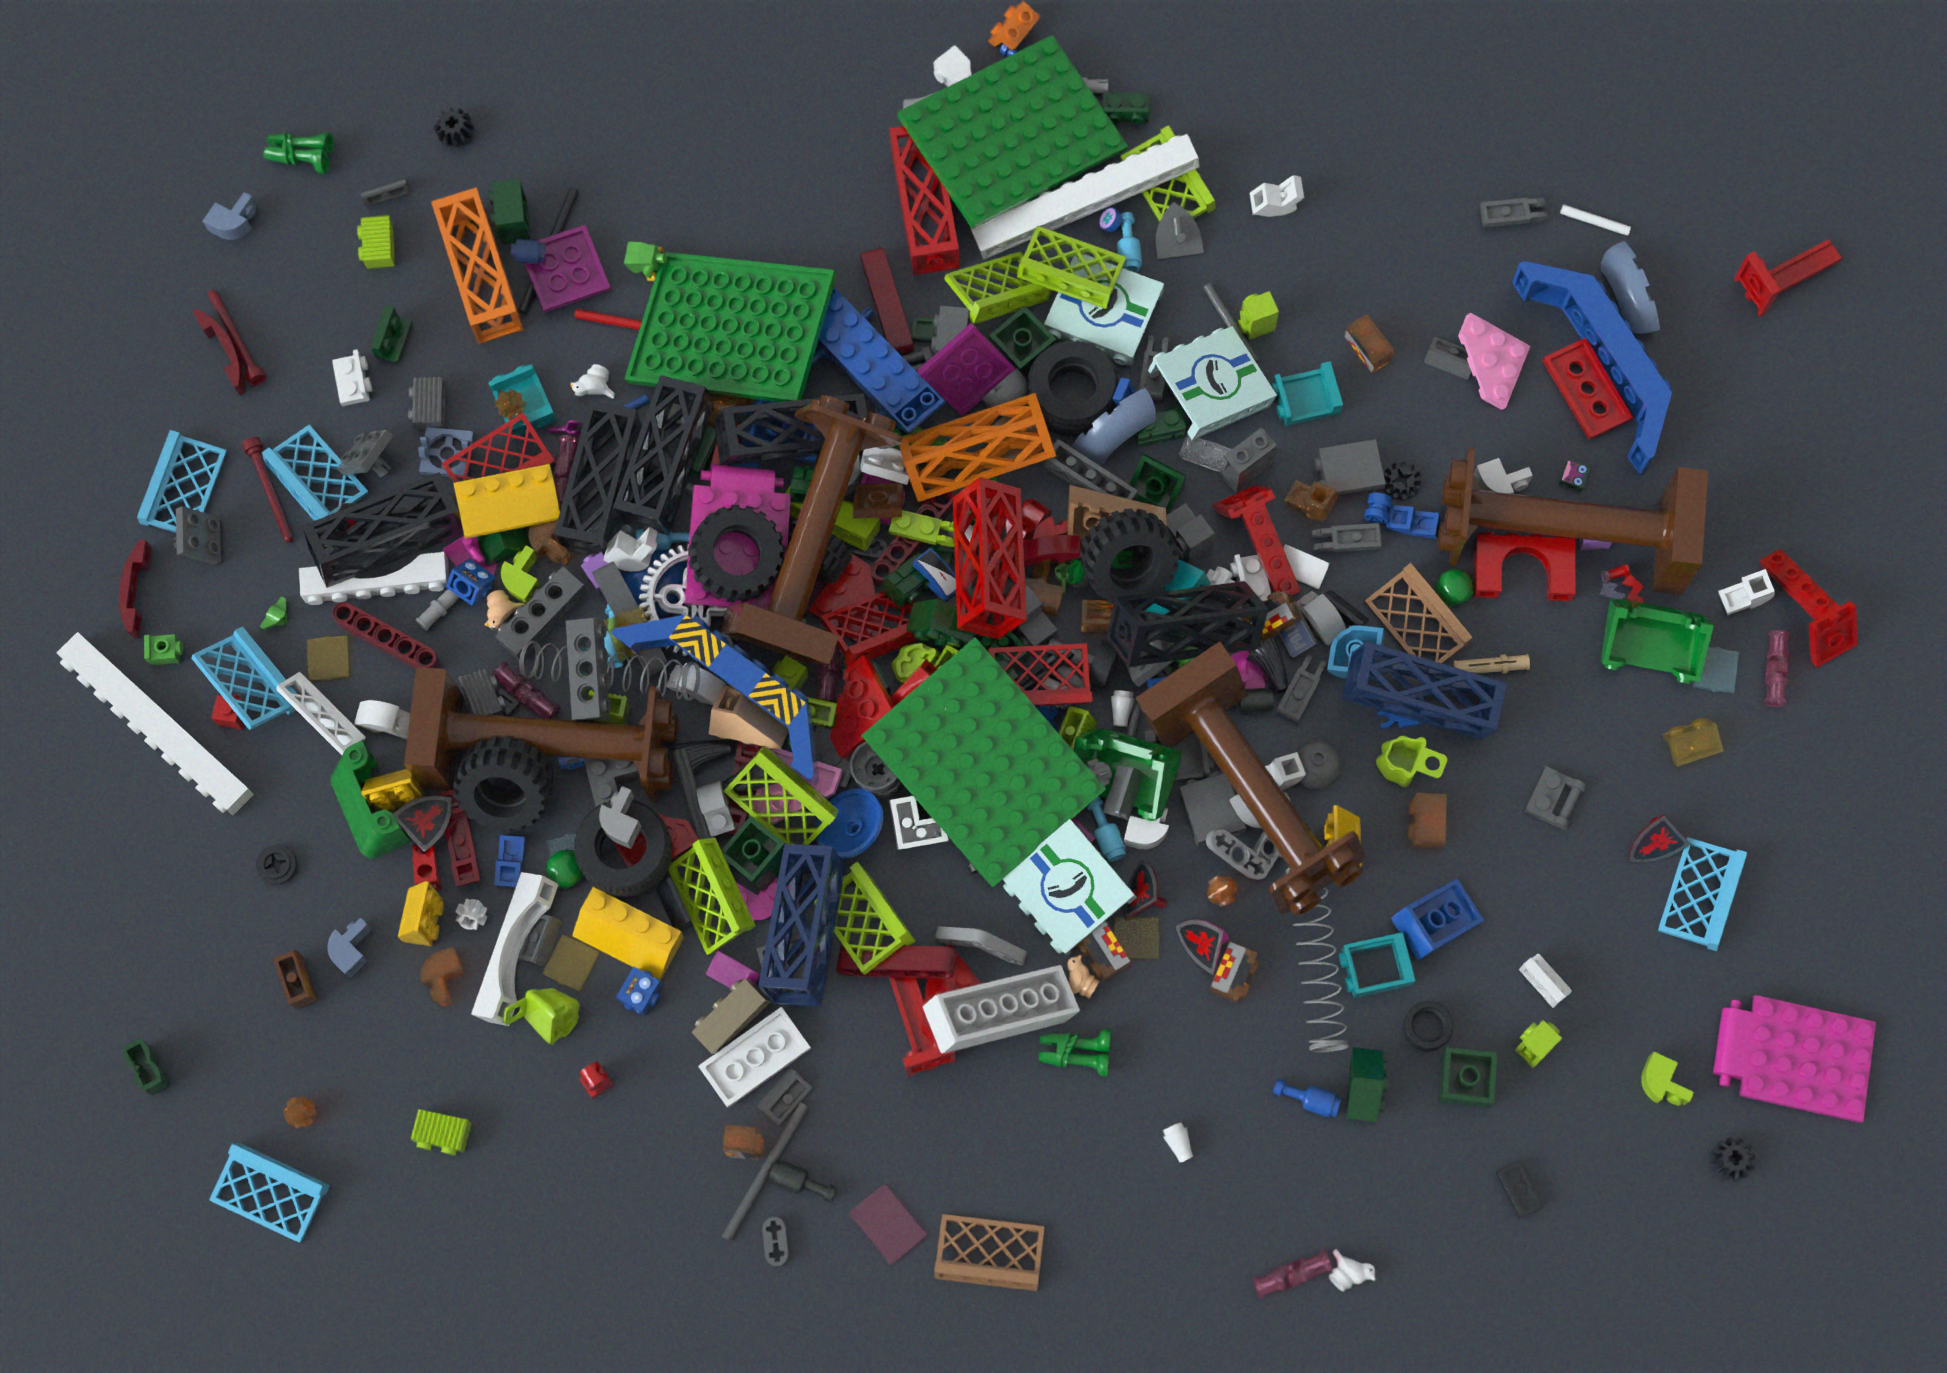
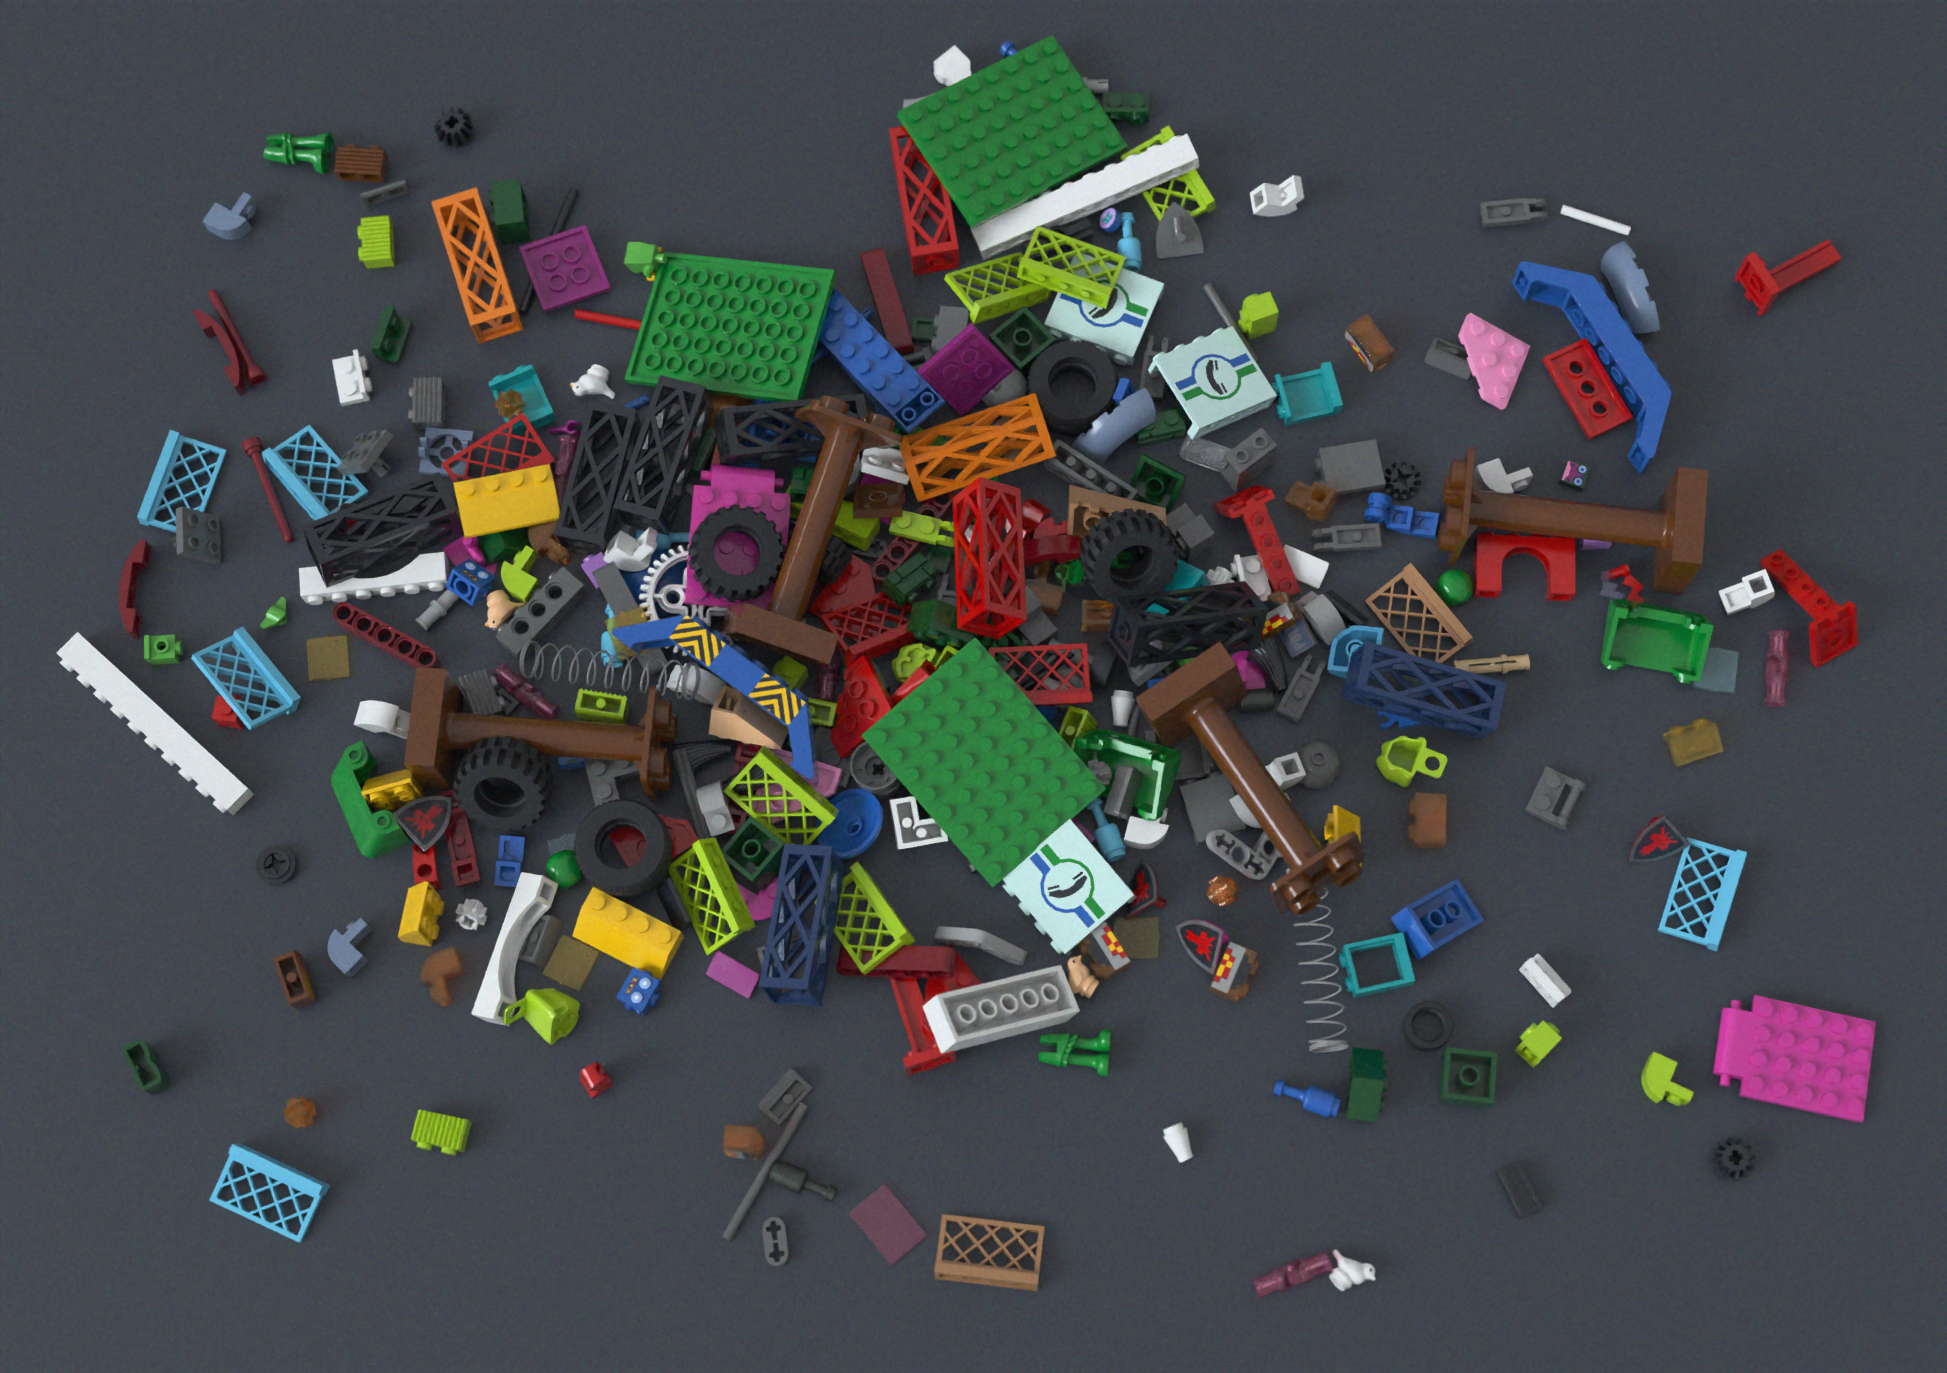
white fence [276,672,366,755] -> none
dark blue brick [511,239,545,264] -> none
dark grey brick [566,618,611,721] -> none
light grey brick [599,786,642,849] -> none
dark tan brick [692,978,771,1054] -> none
white plate [698,1007,811,1108] -> none
slope [912,548,956,602] -> none
orange bracket [988,1,1040,50] -> none
none -> reddish brown brick [334,144,388,184]
none -> black piece [1021,217,1094,261]

